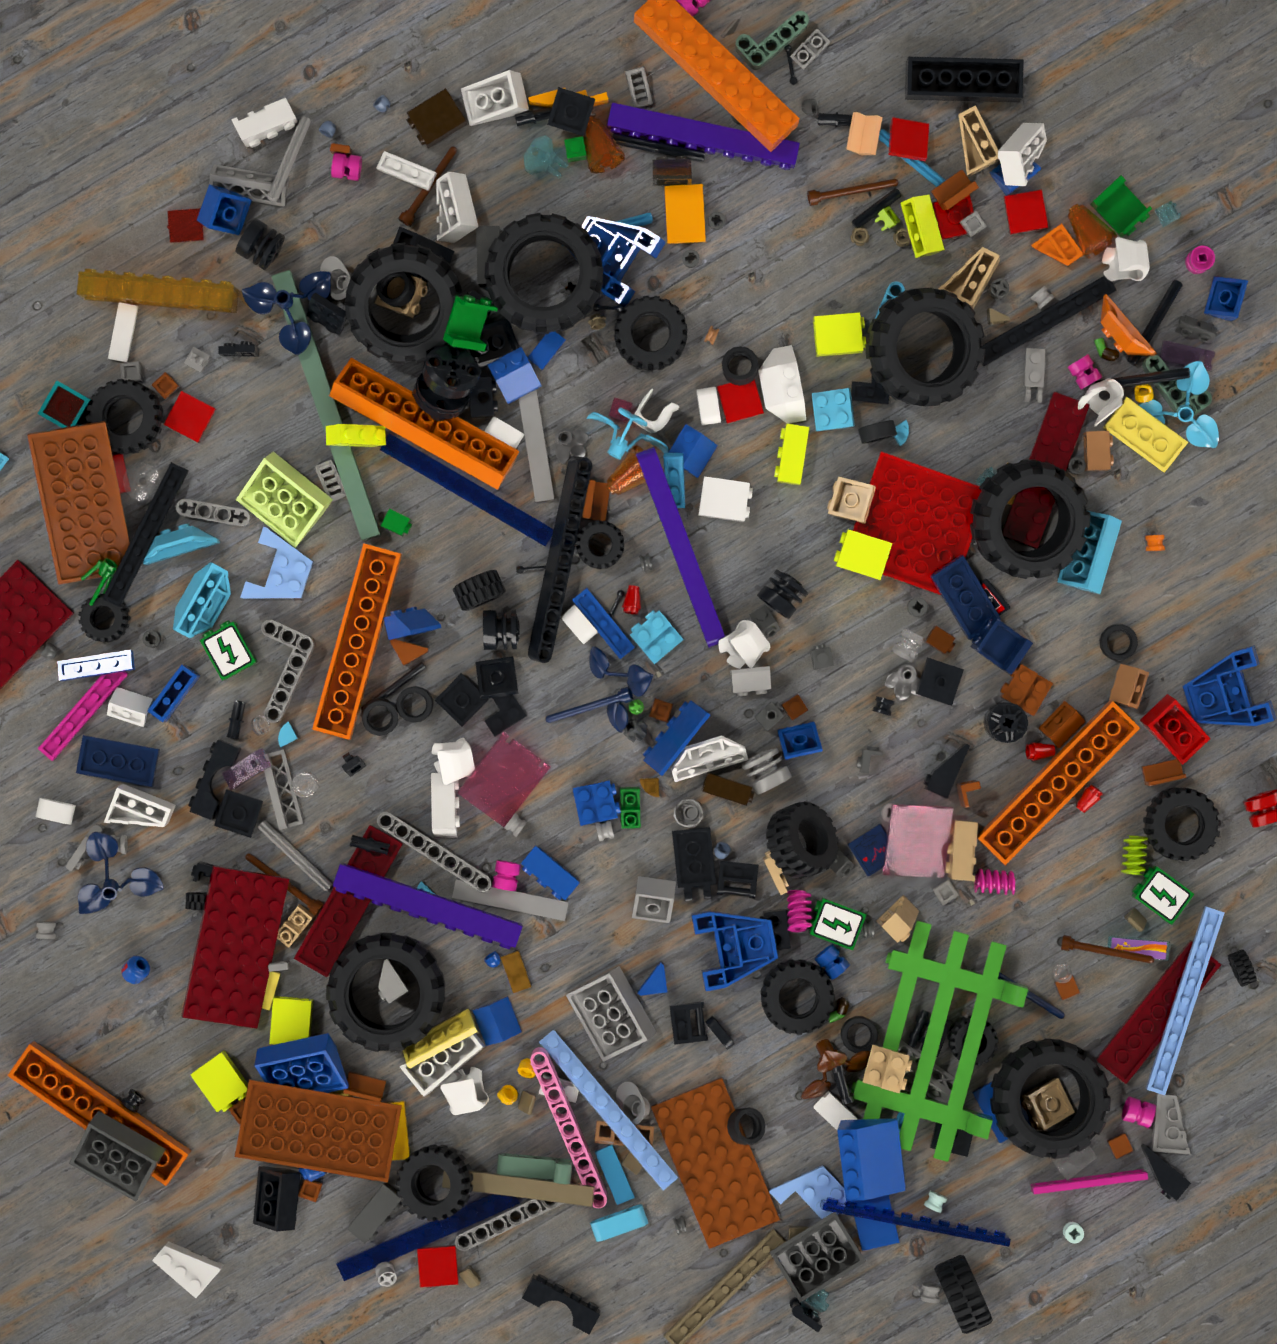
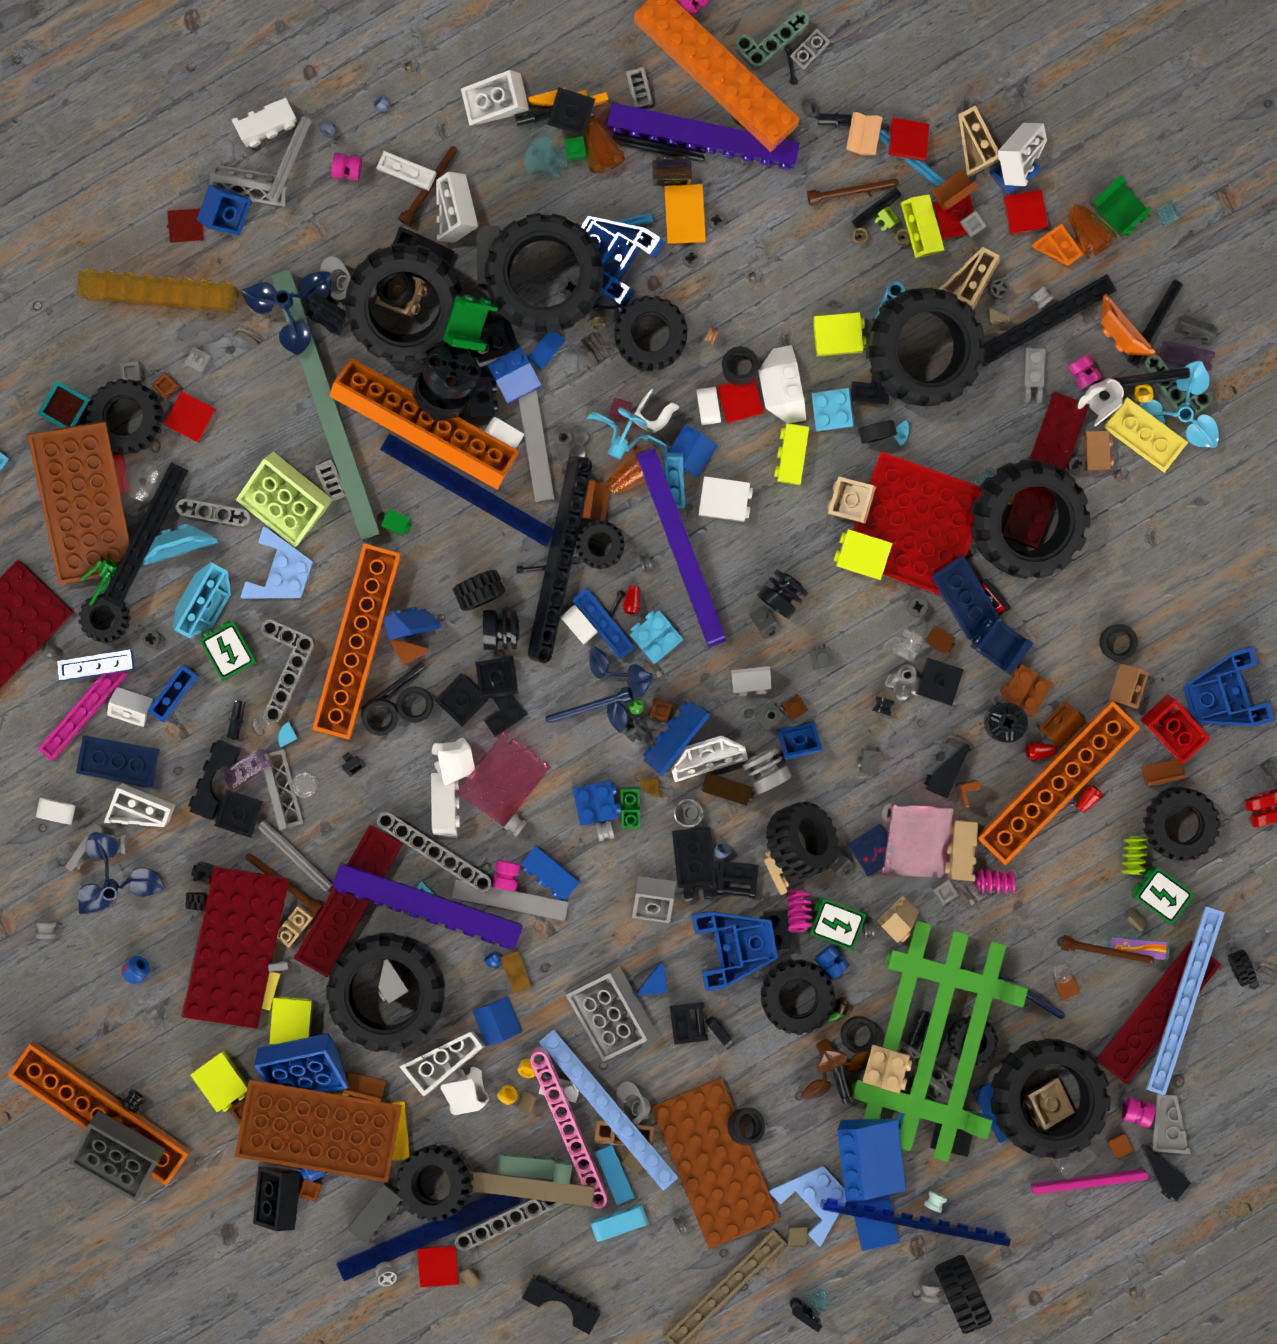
white tile [108,302,139,363] -> none
white wedge [152,1241,224,1298] -> none
black plate [218,341,260,357] -> none
black wheel [235,218,285,270] -> none
neon yellow brick [326,424,386,447] -> none
dark orange tile [330,143,352,157] -> none
black pin [350,835,390,855] -> none
light yellow tile [403,1009,477,1069] -> none
dark brown brick [406,88,467,149] -> none
white piece [718,620,770,669] -> none
dark grey slope [770,1211,866,1302] -> none
white panel [813,1090,857,1130] -> none
black brick [905,56,1024,103] -> none
medium azure slope [1057,511,1122,594] -> none
light aqua wheel [1063,1221,1084,1243] -> none
arm [1094,338,1119,361] -> none
white piece [1102,237,1150,281] -> none
orange wheel [1145,535,1165,551] -> none
dark pink wheel [1185,246,1215,274] -> none
blue slope [1204,276,1248,321] -> none

